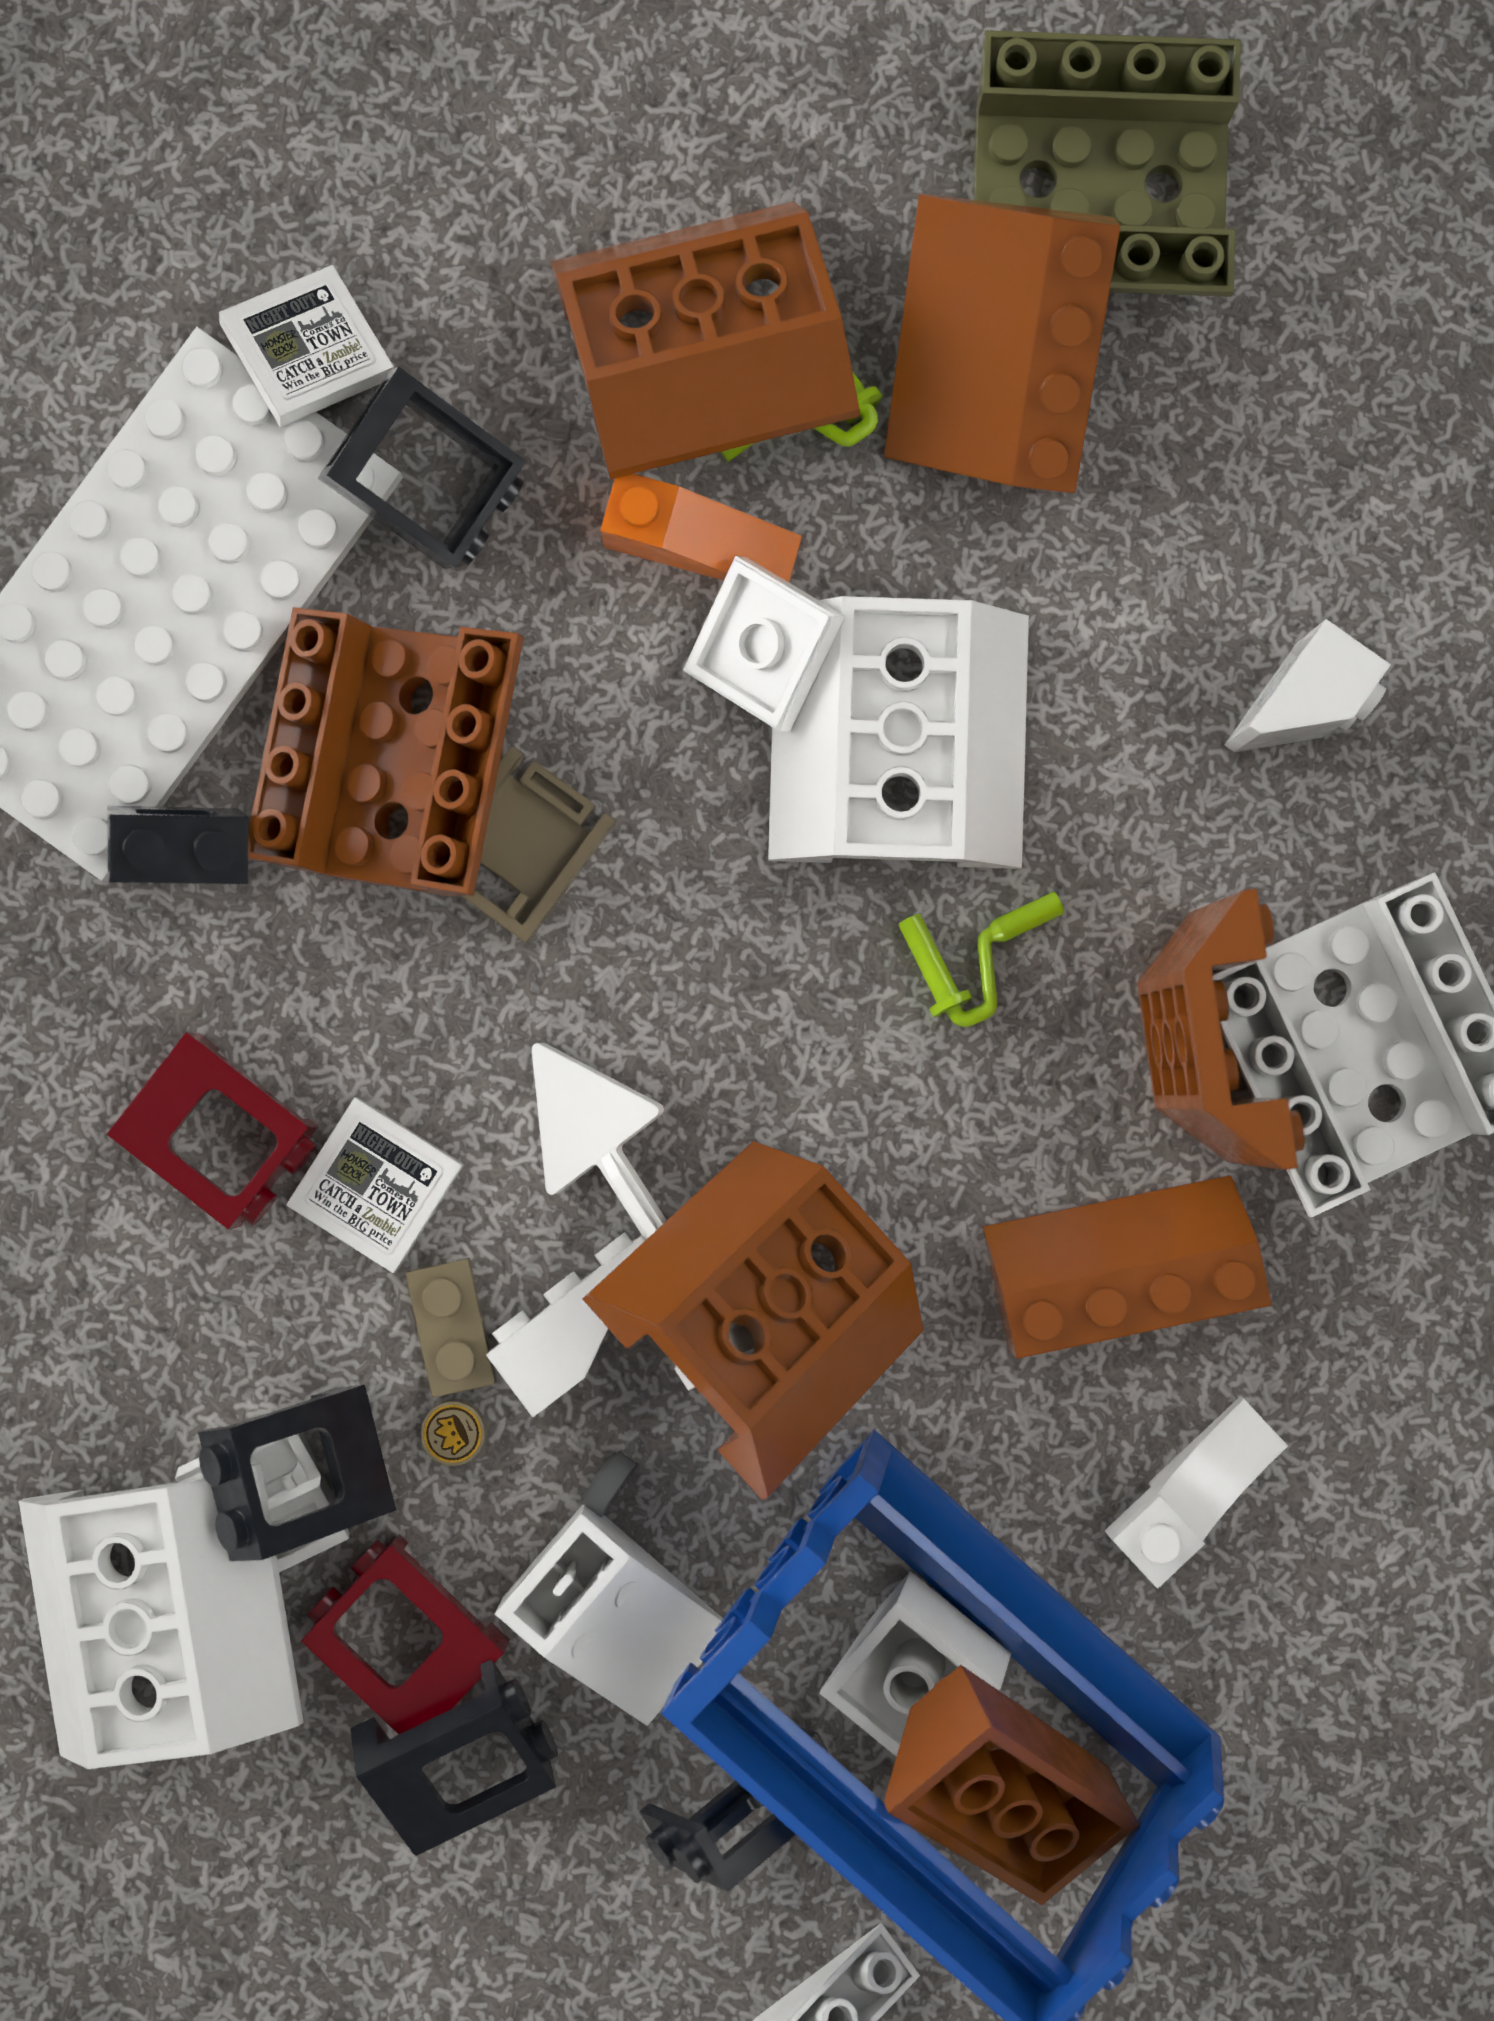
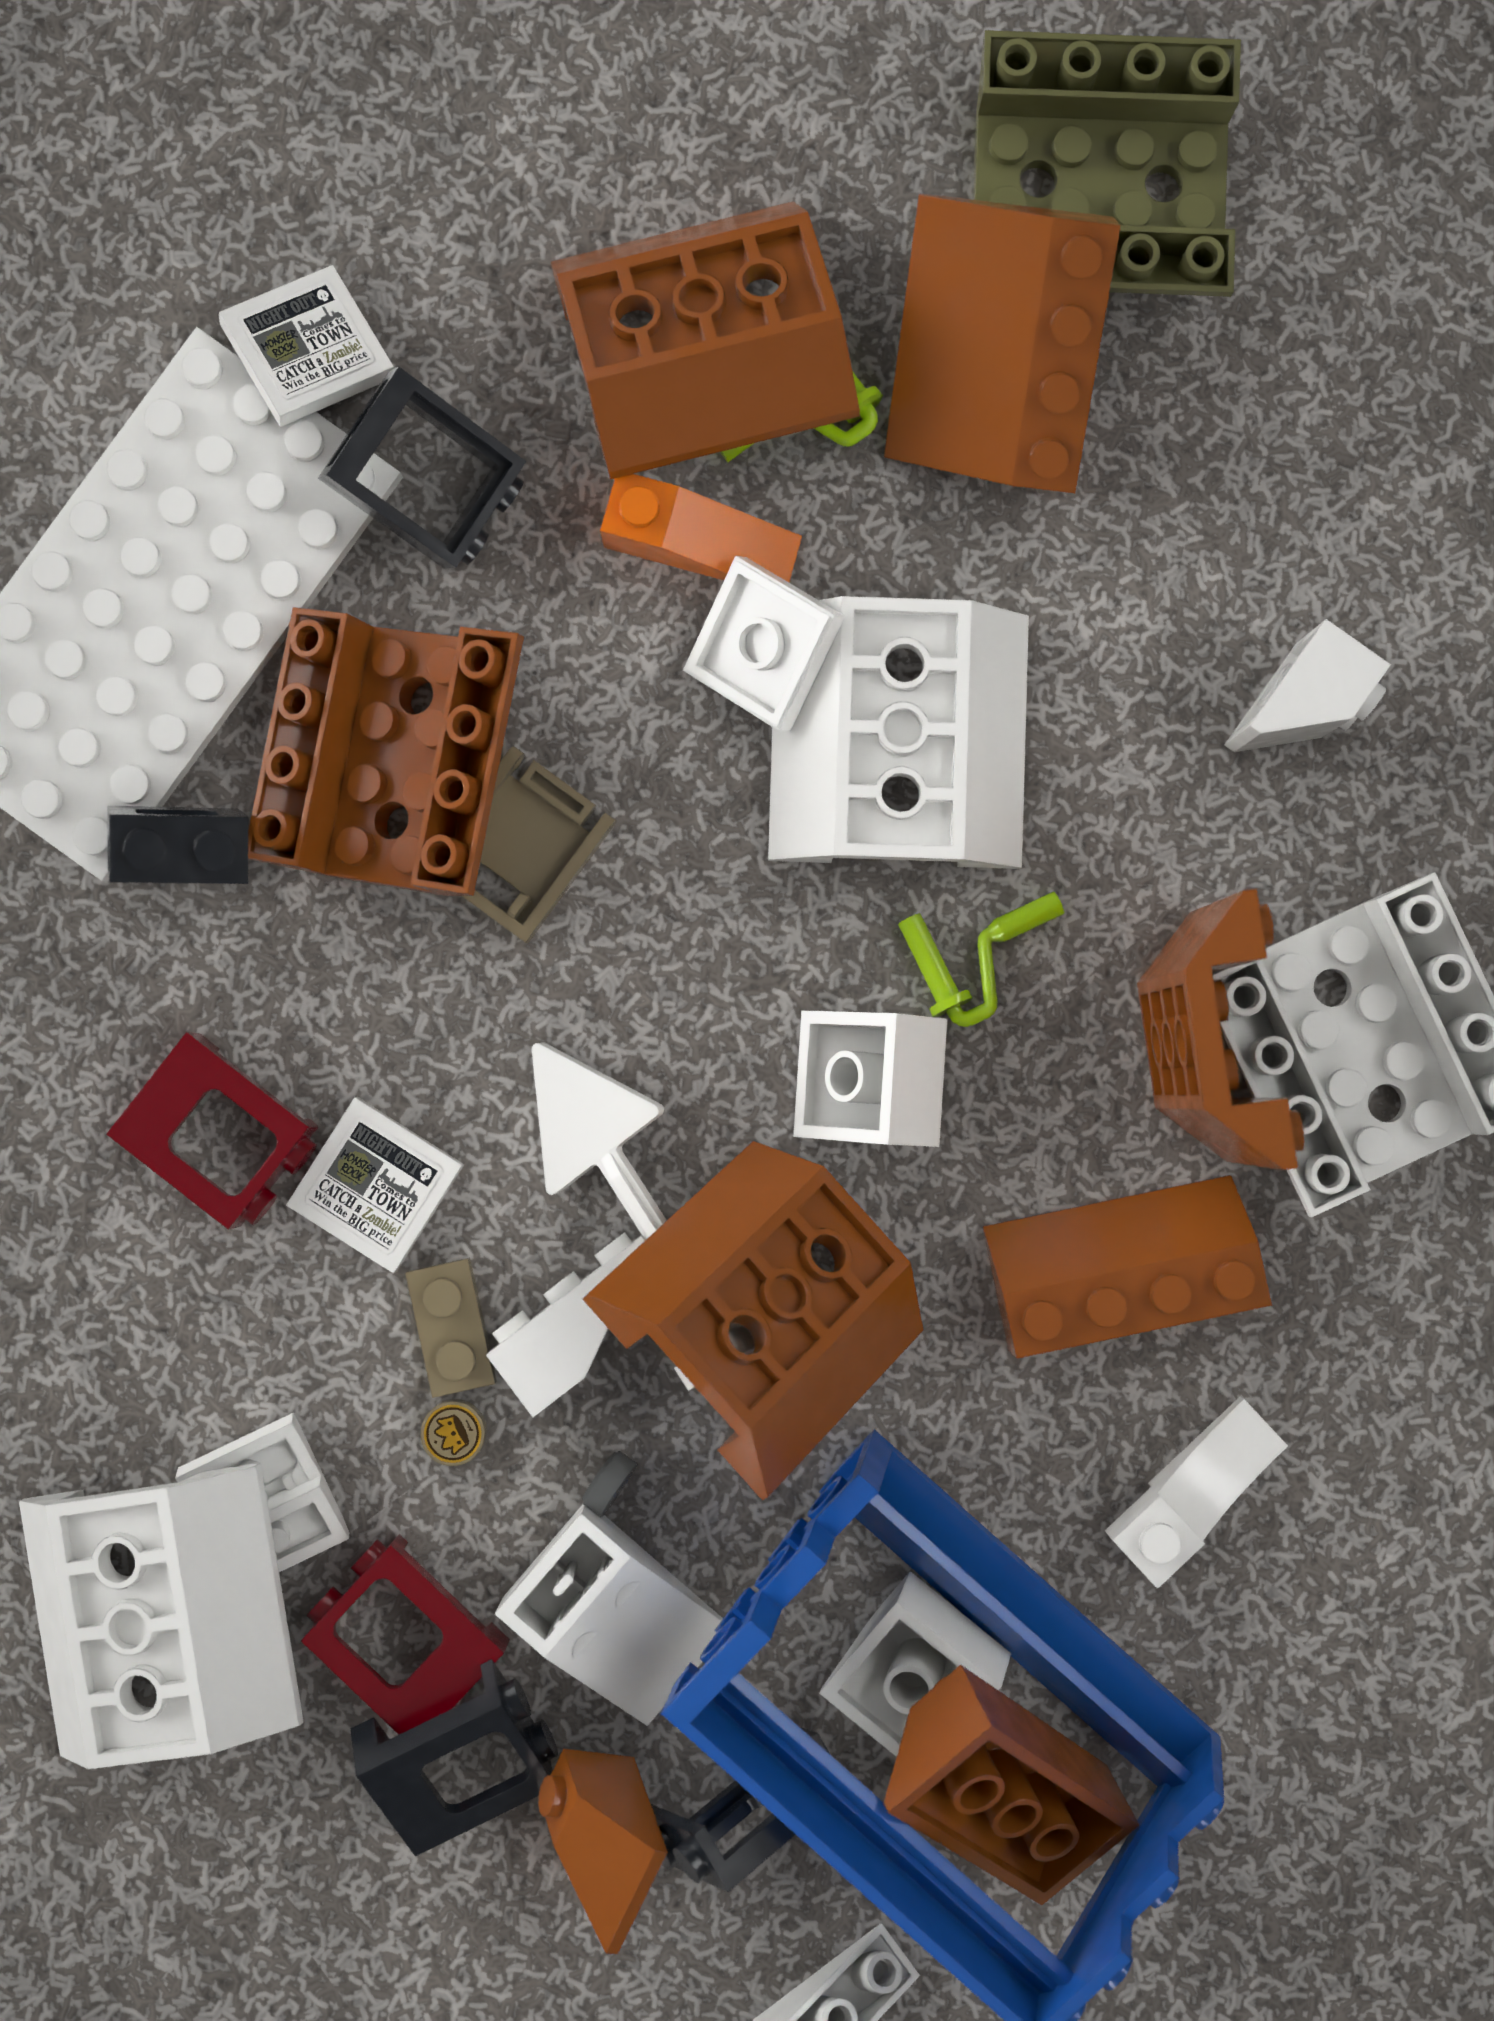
black window [198,1384,396,1561] -> none
none -> dark orange slope [538,1748,668,1954]
none -> white slope [793,1011,947,1147]

